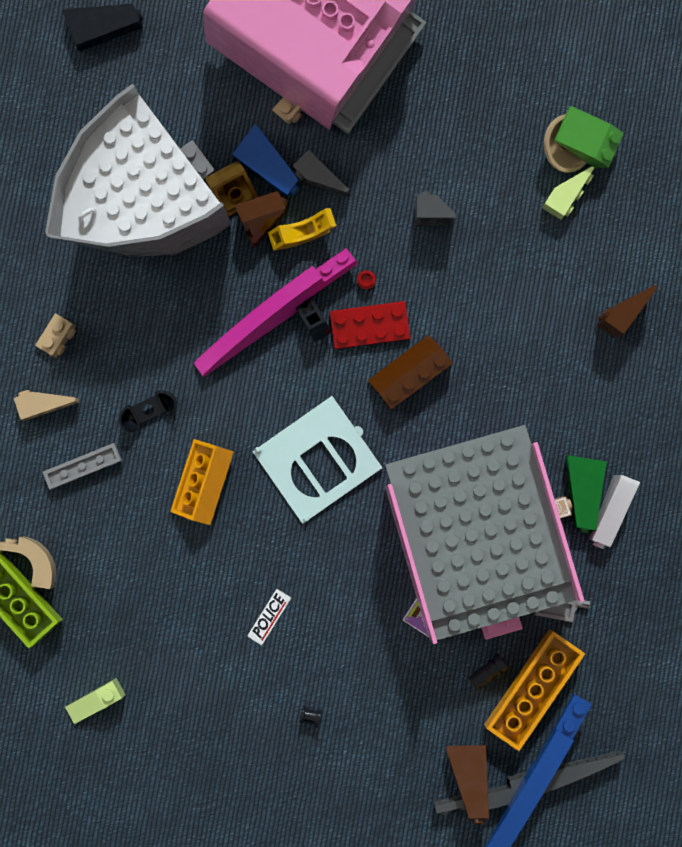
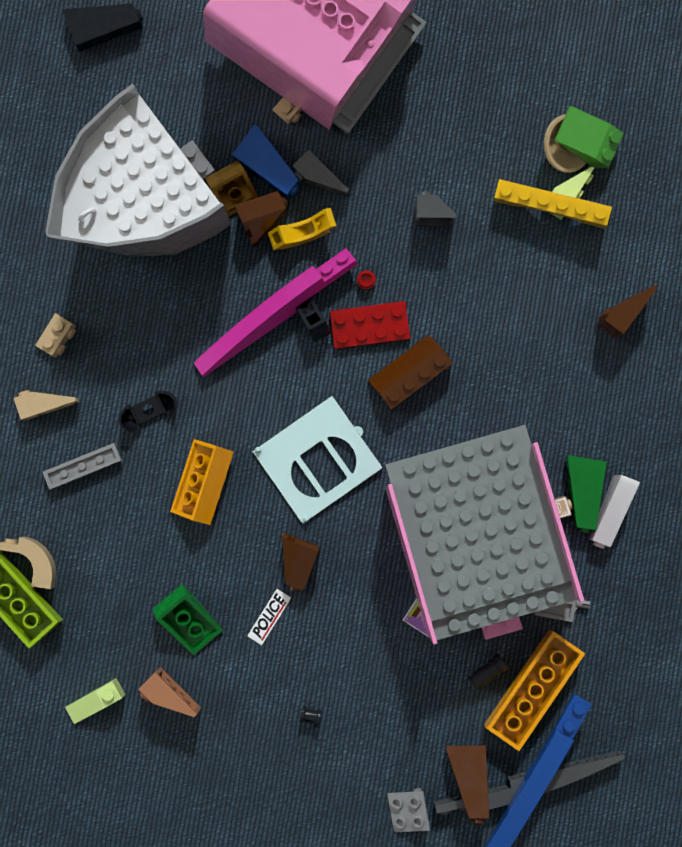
none -> nougat slope [138,667,201,717]
none -> green slope [153,584,223,655]
none -> reddish brown slope [282,533,320,592]
none -> light grey hinge [387,788,430,832]
none -> yellow arch [494,179,612,229]

